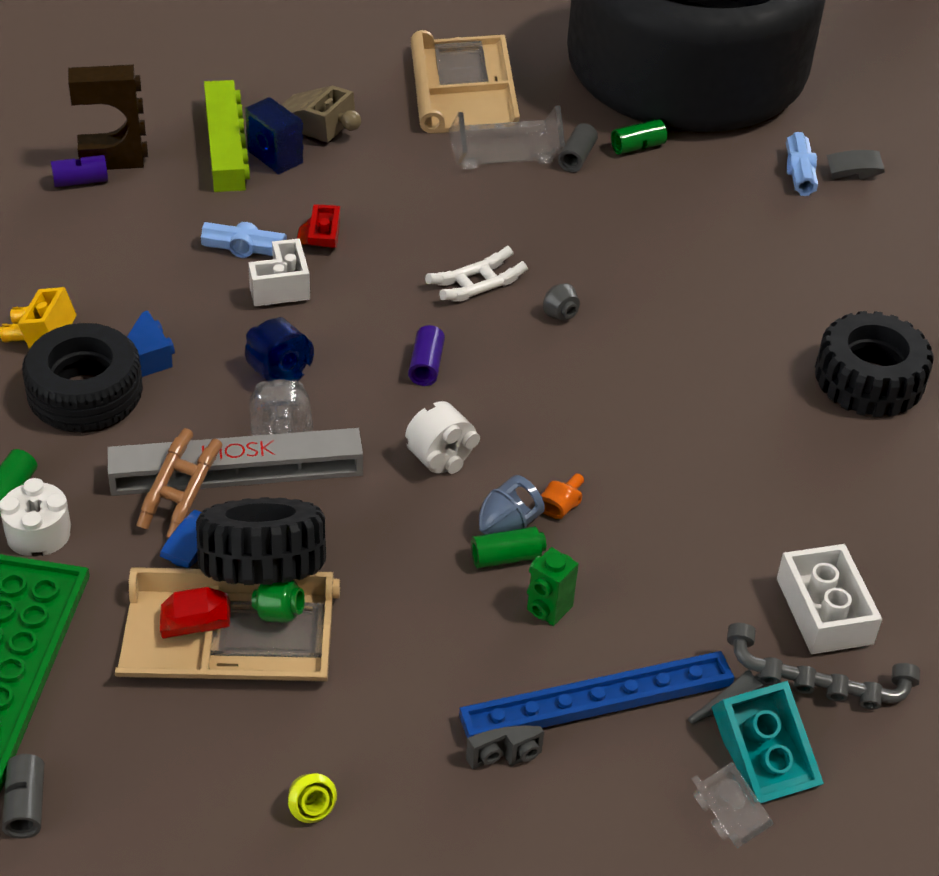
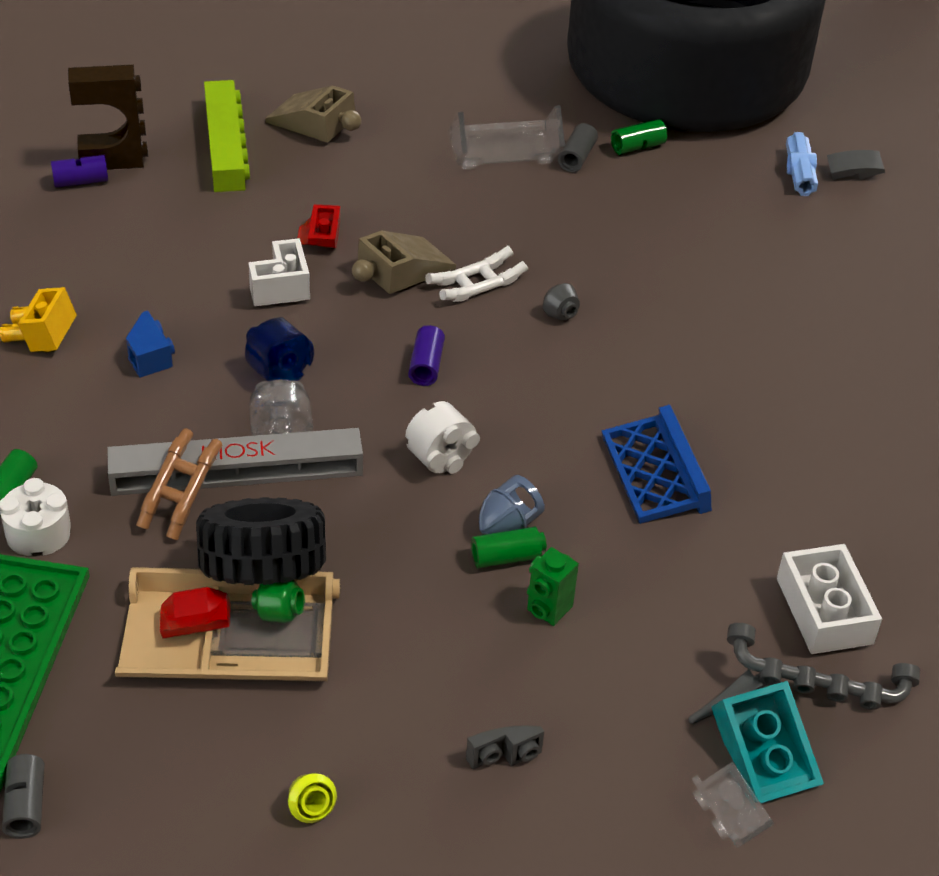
black tyre [22,323,143,433] -> none
blue slope [160,509,202,568] -> none
light blue piece [201,222,287,258] -> none
clear blue brick [245,97,304,174] -> none
tan piece [410,30,520,133] -> none
blue plate [459,651,734,738] -> none
orange piece [541,473,584,519] -> none
black tyre [815,311,934,417] -> none
none -> dark tan slope [352,230,456,294]
none -> blue fence [602,405,712,524]

